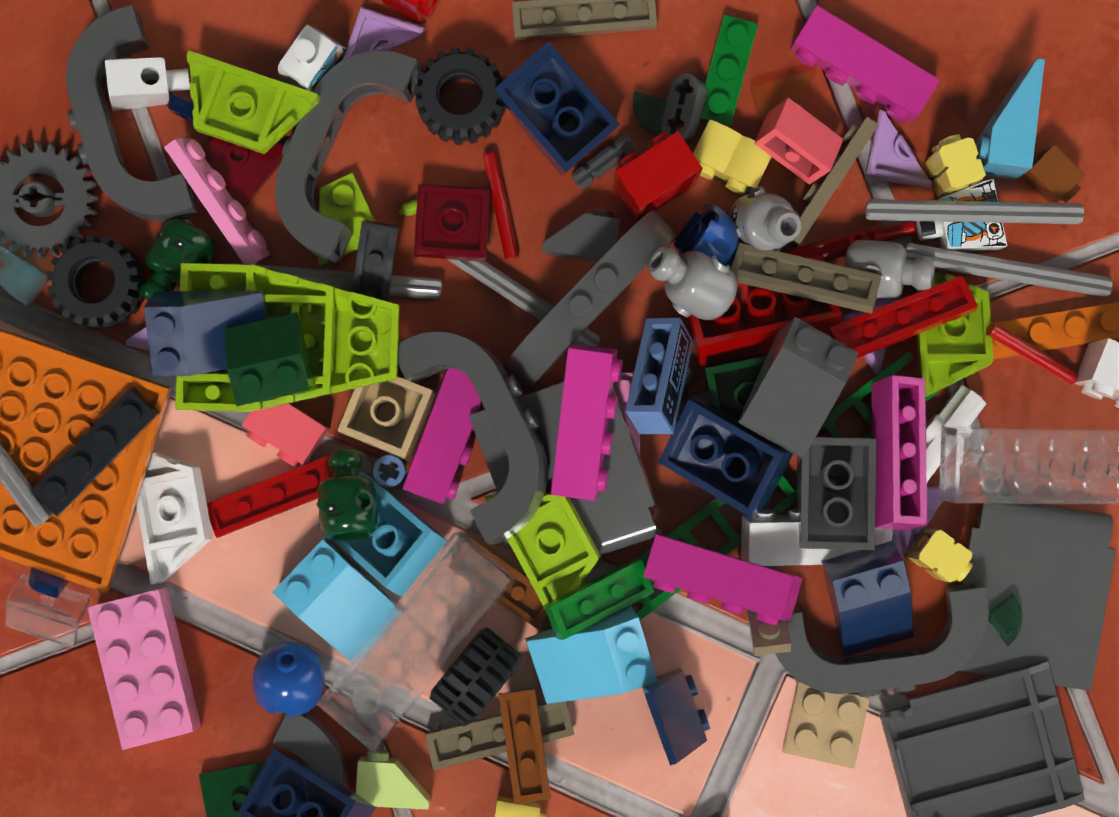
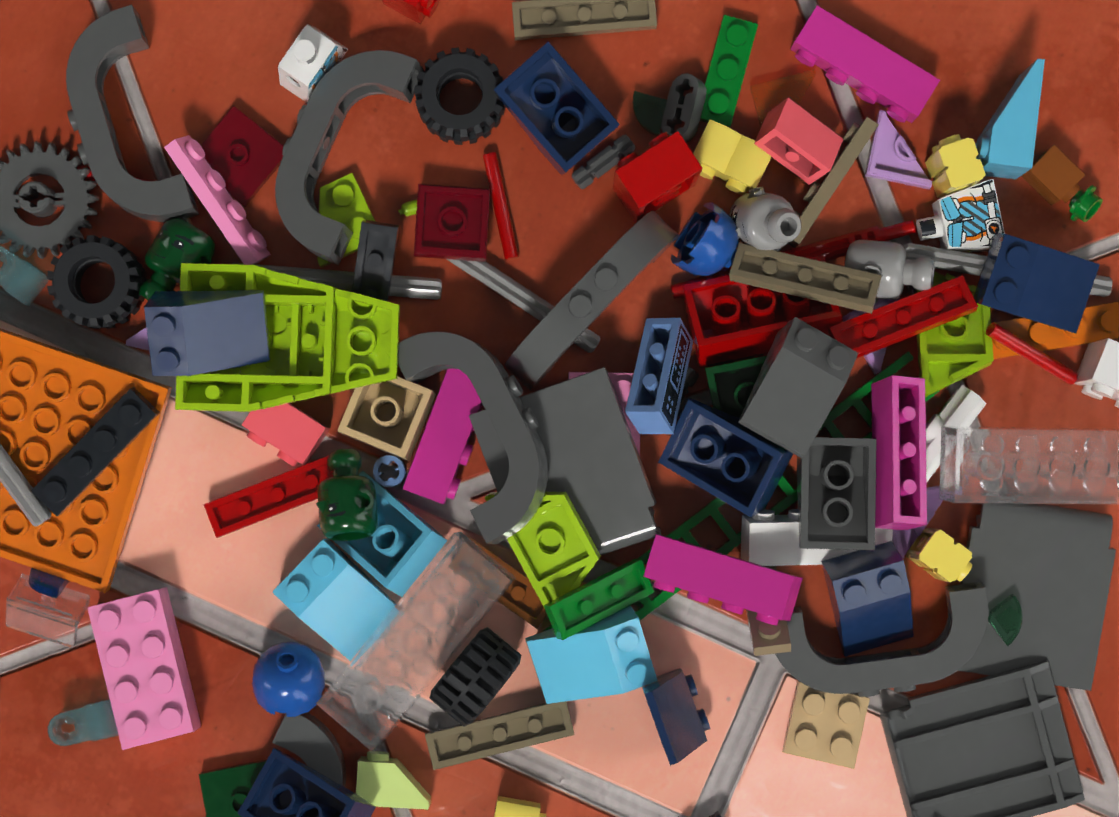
white torso [105,57,190,111] -> none
white wing [136,451,213,585] -> none
clear blue tile [167,94,194,122] -> none
lime wing [187,50,320,154] -> none
dark green slope [224,312,315,406] -> none
lavender tile [343,7,424,60] -> none
dark orange plate [498,688,551,804] -> none
dark grey slope [542,209,620,263] -> none
dark pink brick [551,344,622,501] -> none
light grey piece [648,247,737,320] -> none
light grey axle [865,199,1084,224] -> none
none -> clear light blue piece [48,699,118,746]
none -> dark blue slope [974,232,1100,333]
none -> green plate [1069,185,1103,222]

